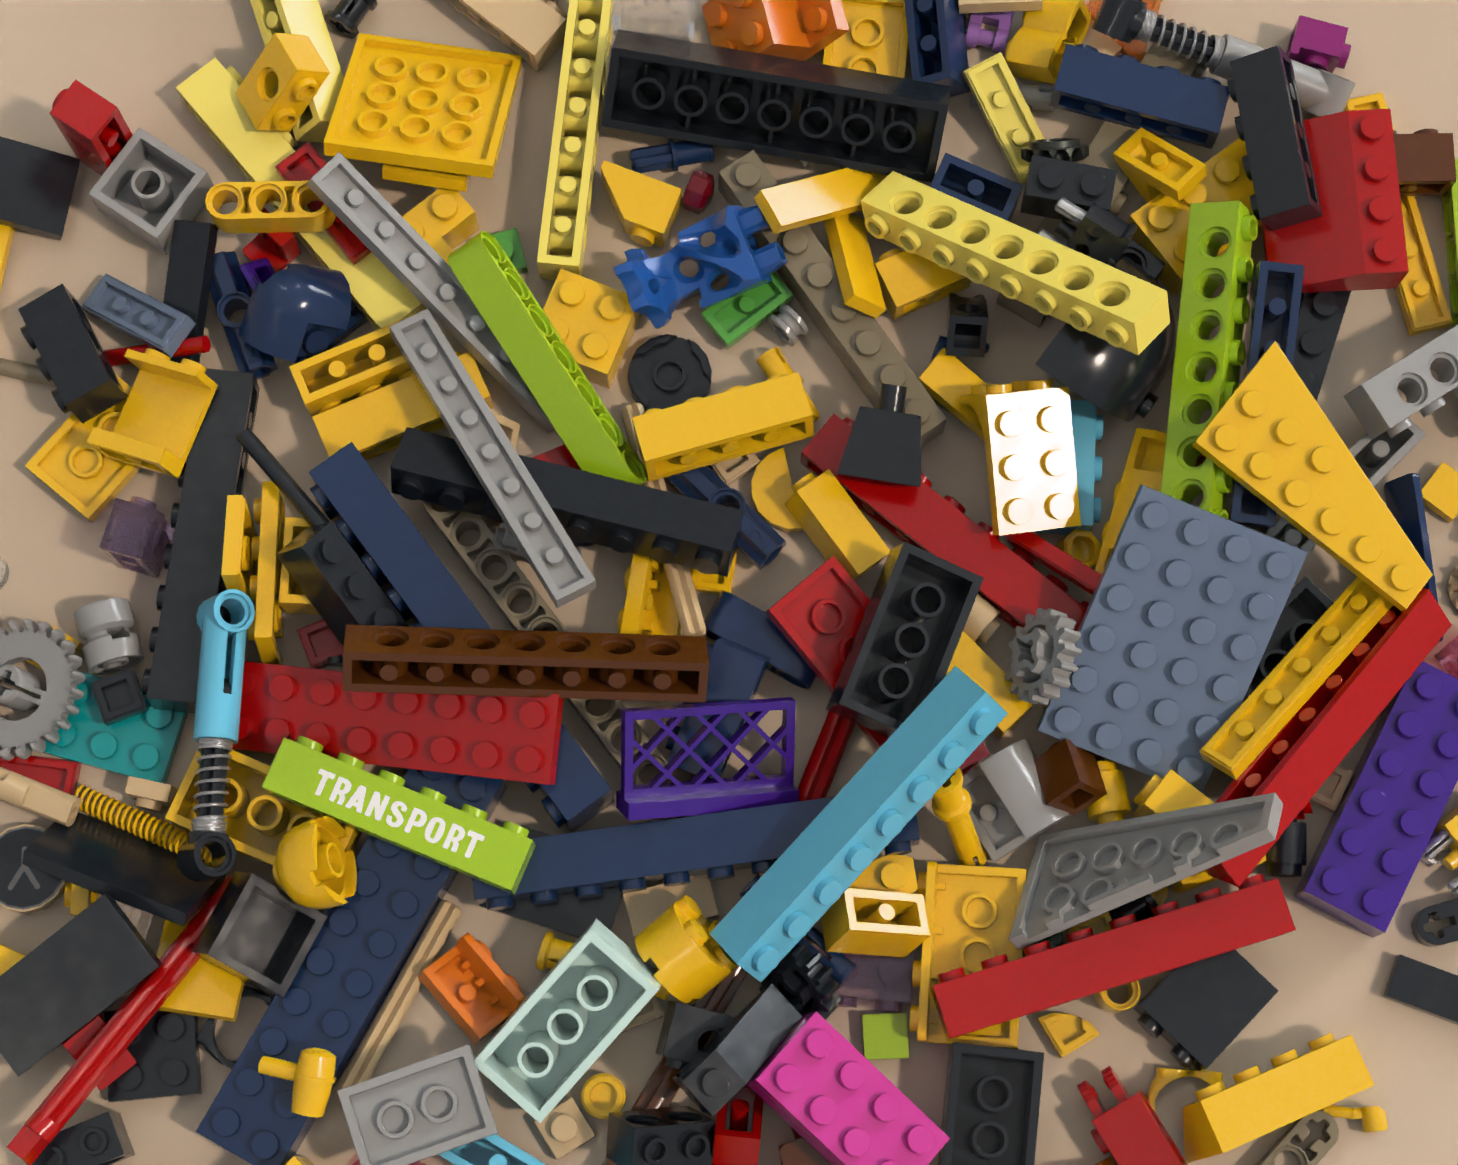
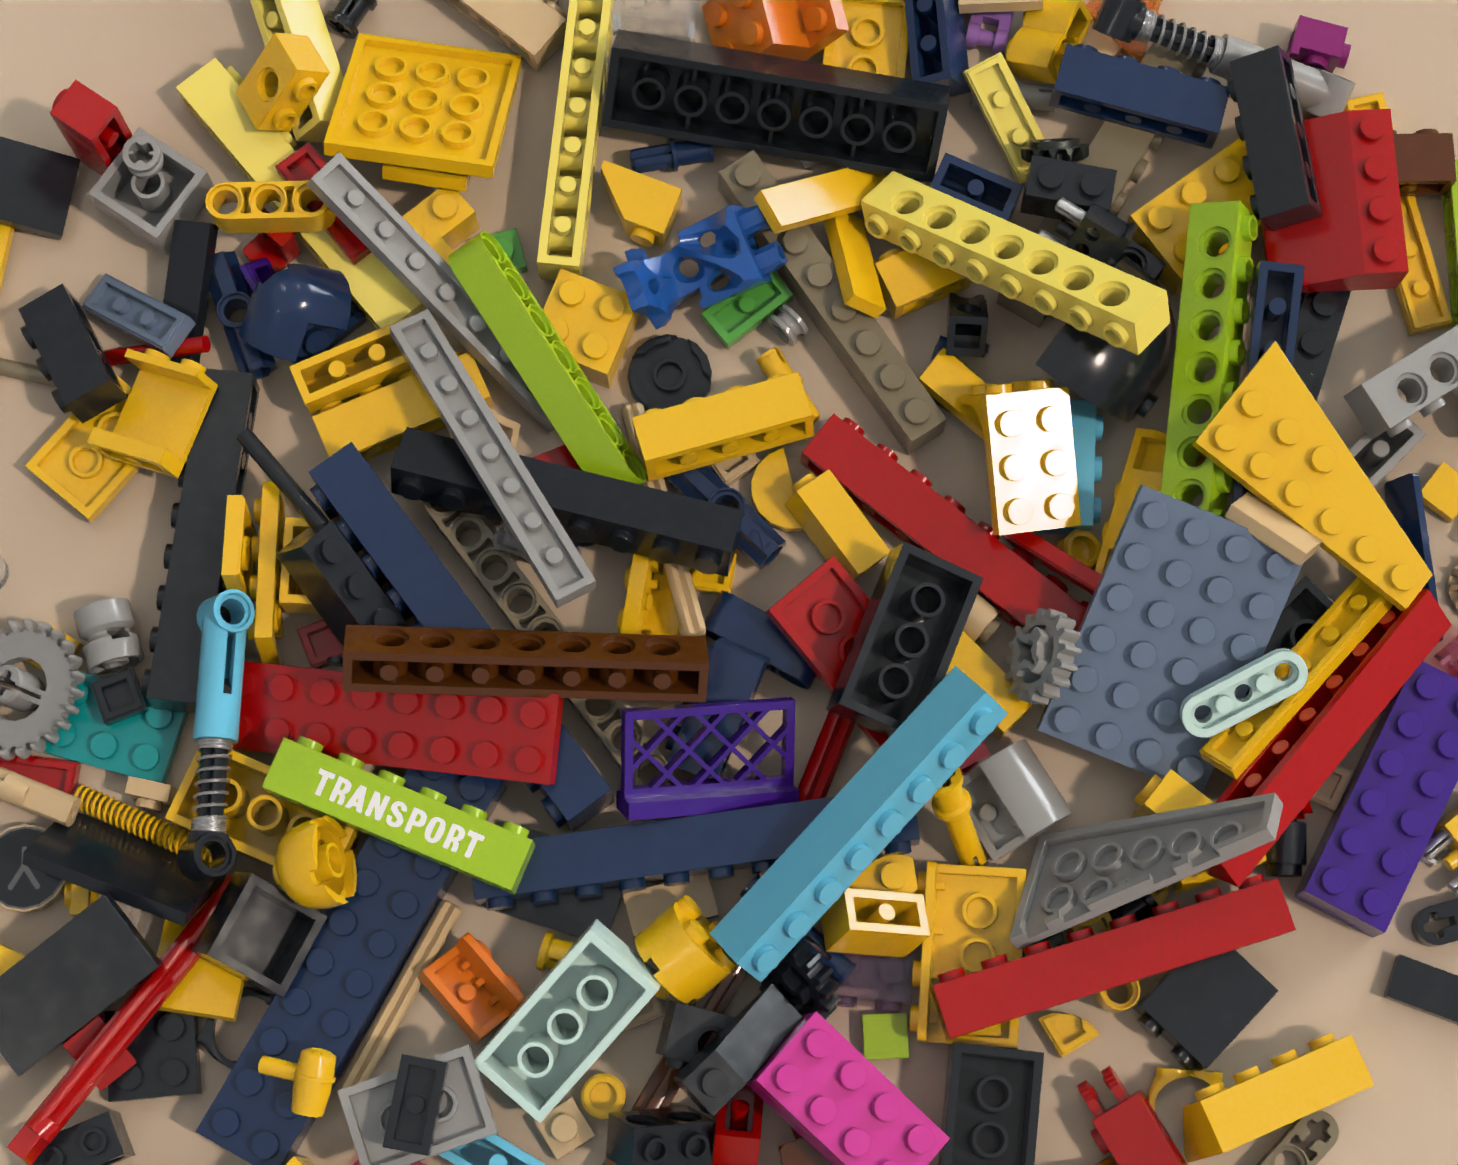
clear purple brick [99,496,175,579] -> none
dark red tile [682,169,715,214] -> none
black torso [838,383,921,487] -> none
reddish brown brick [1034,738,1107,816] -> none
yellow brick [1086,760,1132,824] -> none
yellow slope [1113,127,1207,202] -> none
yellow hand [1323,1105,1388,1133] -> none
none -> light grey bush [122,135,164,178]
none -> black plate [382,1054,449,1156]
none -> light aqua plate [1180,648,1308,738]
none -> tan tile [1225,492,1323,566]

